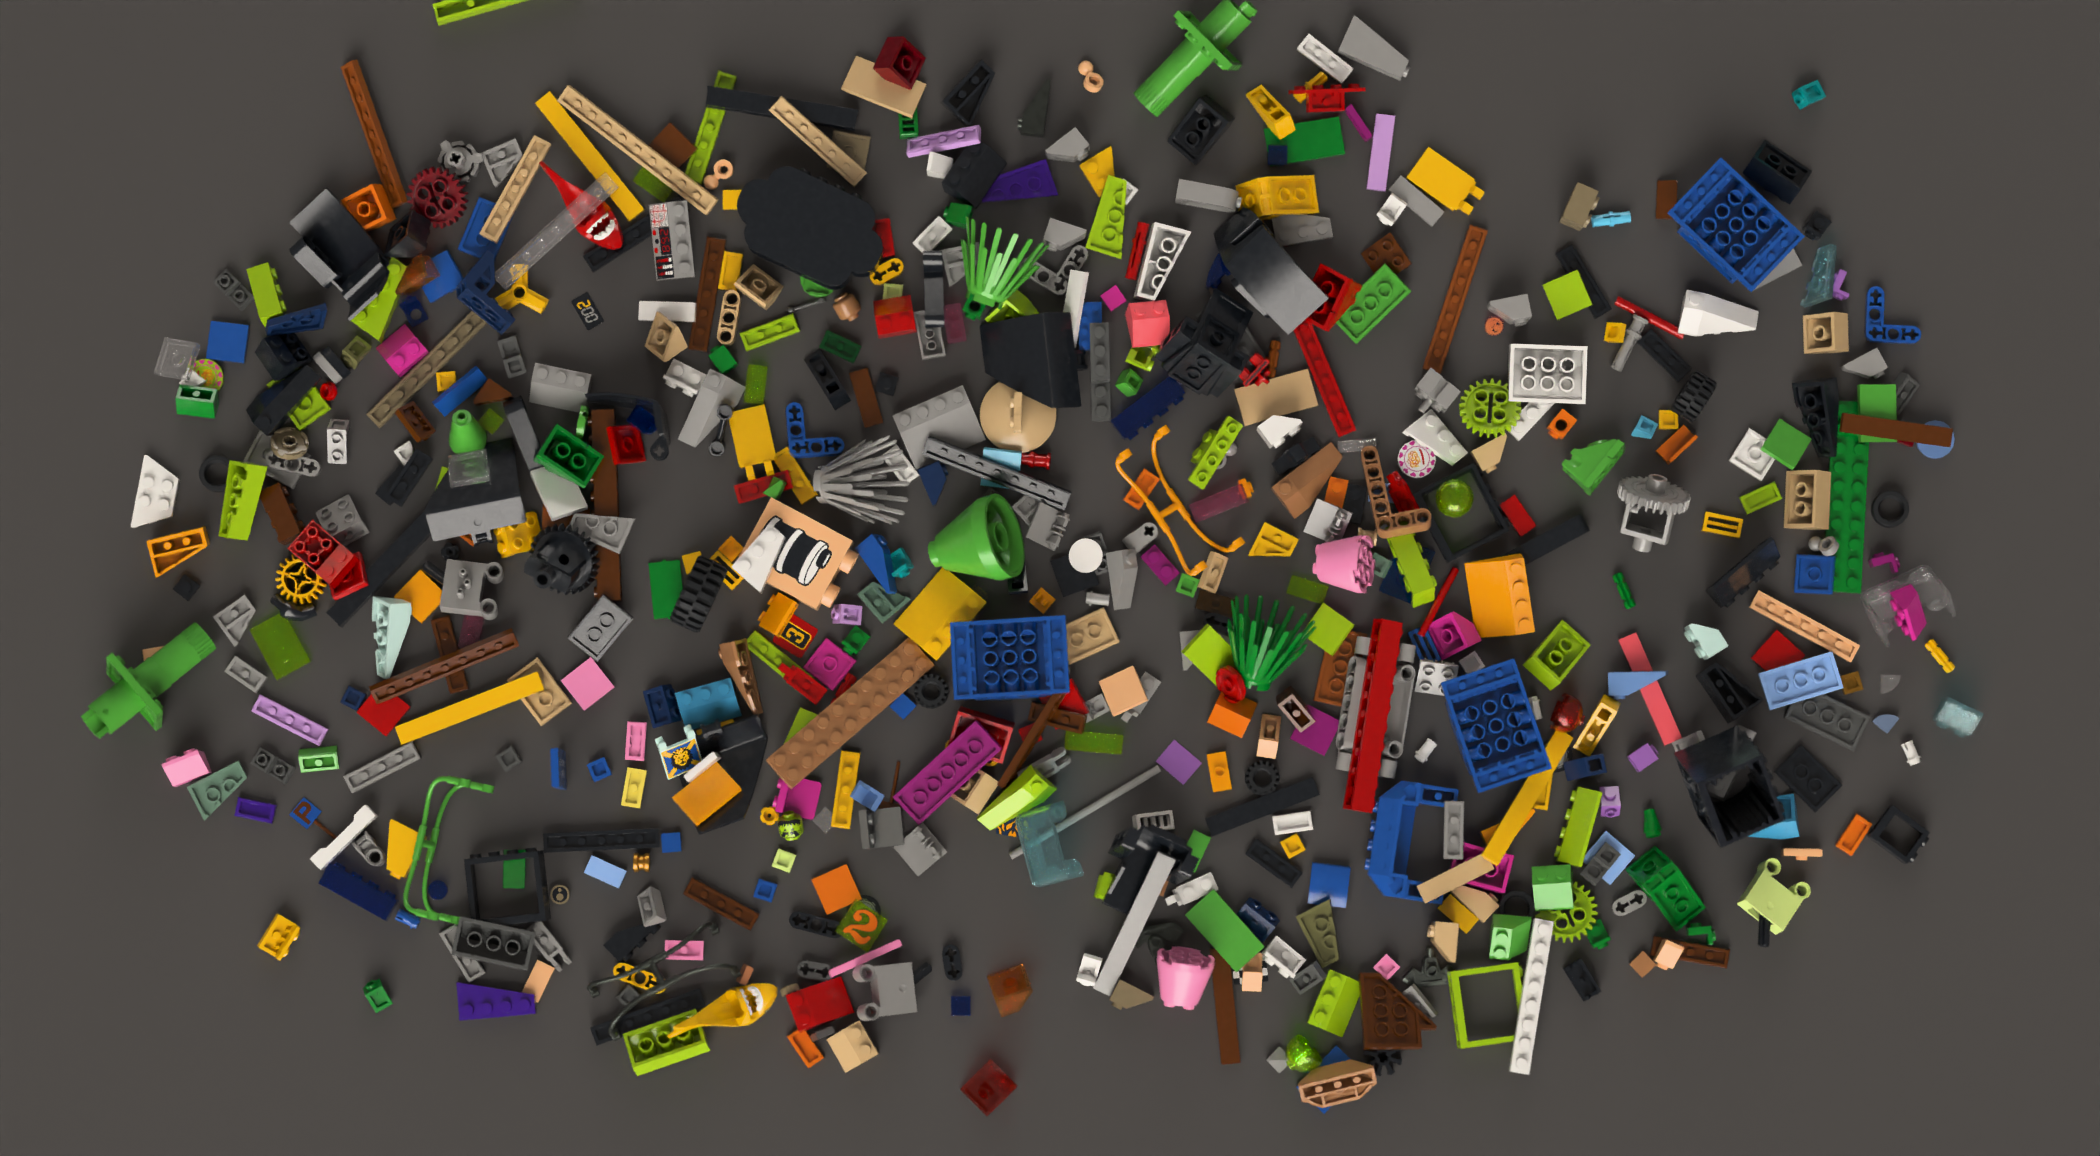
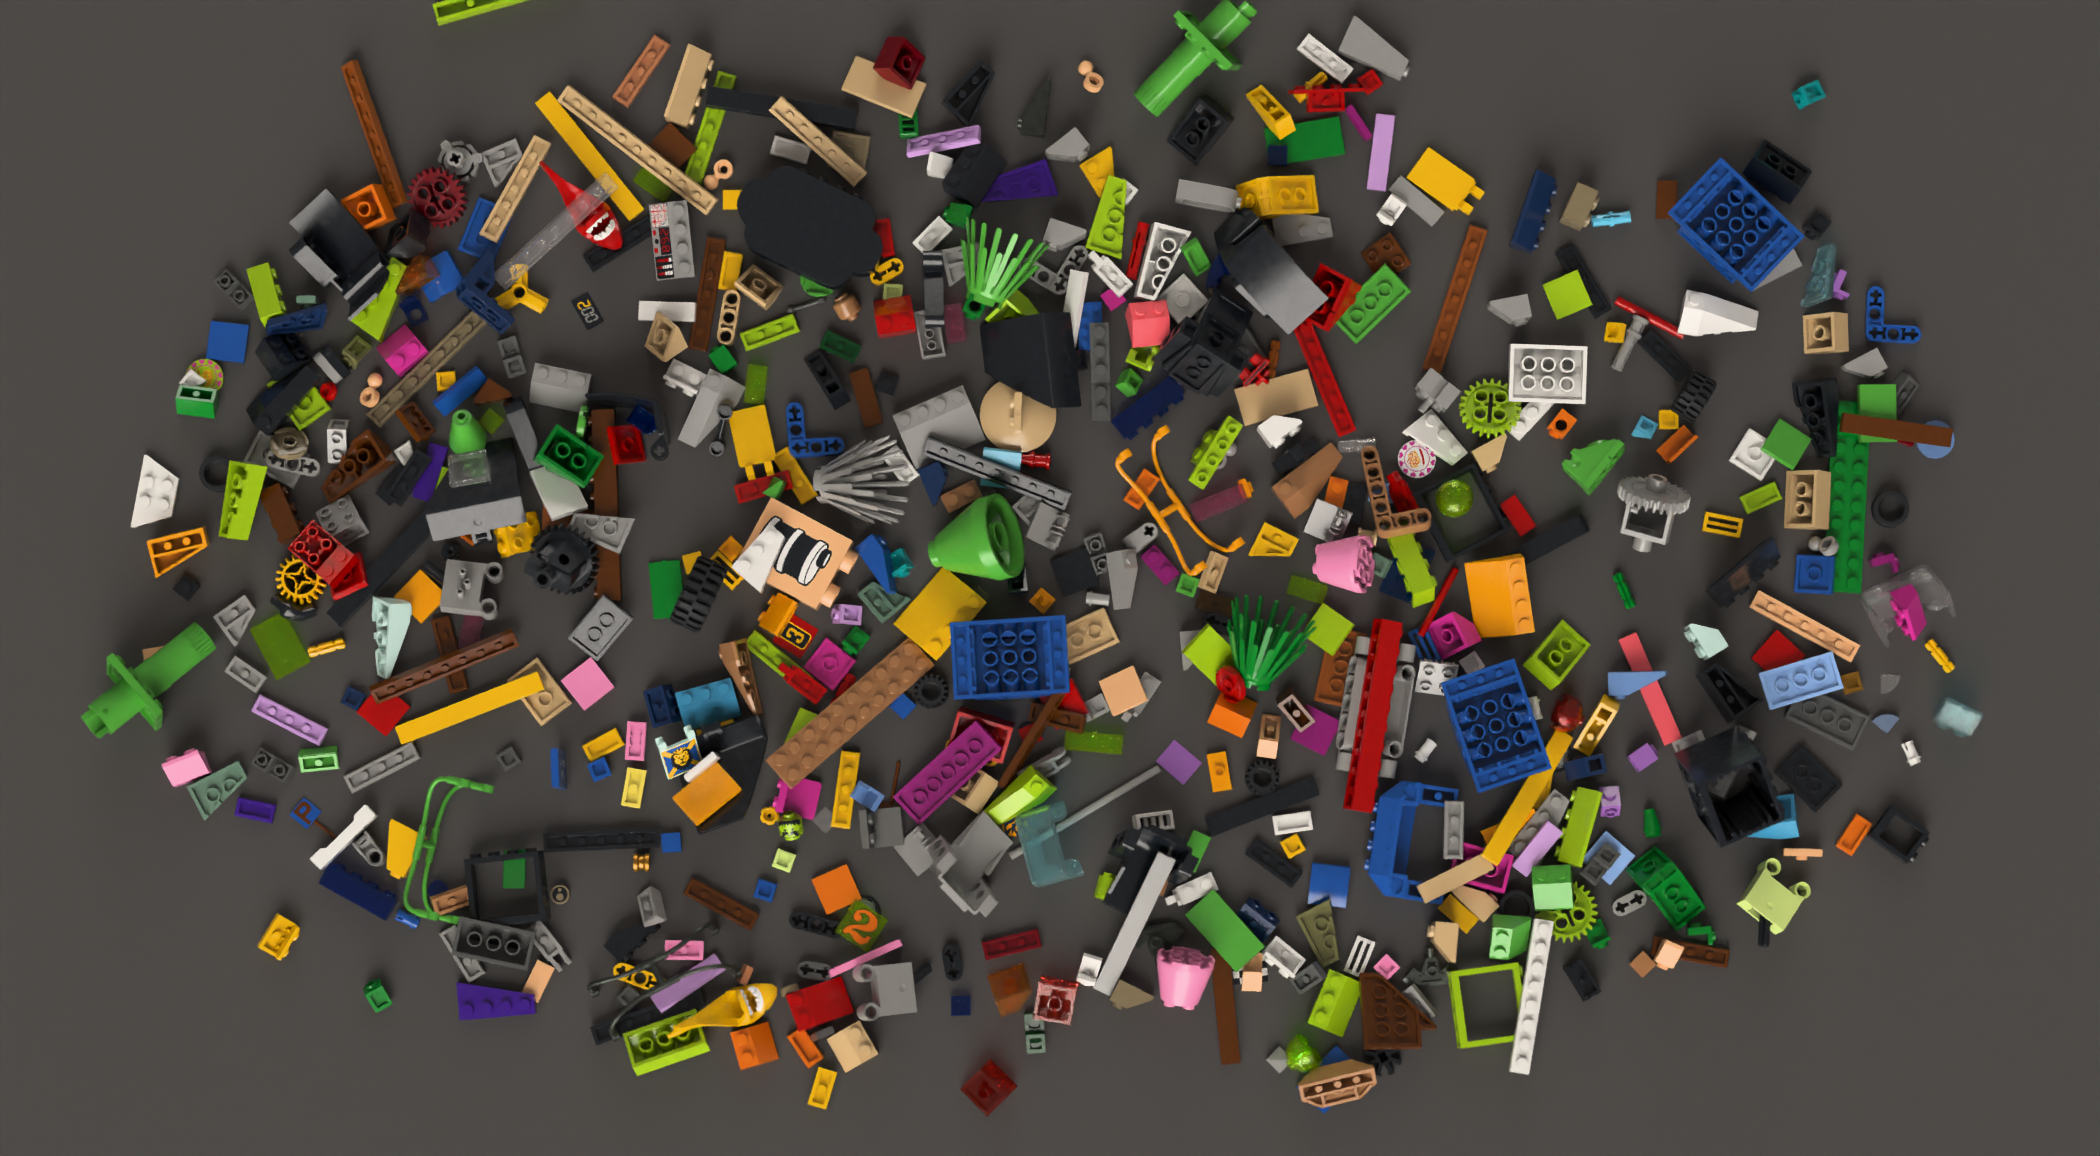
clear tile [153,337,200,381] -> none
light blue tile [584,855,627,888] -> none
white sticker [1069,538,1103,573] -> none
tile [1484,316,1504,336] -> none
none -> sand green plate [296,295,321,309]
none -> yellow axle [308,638,345,657]
none -> reddish brown wedge [321,429,397,504]
none -> light nougat plate [360,373,383,408]
none -> dark purple tile [412,442,449,502]
none -> medium nougat plate [430,884,469,916]
none -> yellow tile [582,728,625,763]
none -> nougat tile [612,35,671,108]
none -> lavender tile [650,954,726,1013]
none -> tan slope [664,44,714,129]
none -> orange slope [730,1022,779,1070]
none -> white tile [770,135,811,165]
none -> yellow plate [808,1067,837,1110]
none -> light grey piece [927,810,1013,918]
none -> medium nougat plate [940,480,983,514]
none -> dark red tile [981,928,1042,961]
none -> slope [1024,1011,1046,1054]
none -> clear red slope [1033,975,1080,1026]
none -> white hinge [1088,250,1133,298]
none -> white tile [1155,273,1208,324]
none -> bright green tile [1180,237,1212,277]
none -> white tile [1343,935,1376,977]
none -> red plate [1356,68,1383,96]
none -> light grey wing [1508,788,1570,866]
none -> dark blue slope [1509,169,1558,254]
none -> lavender tile [1512,820,1563,877]

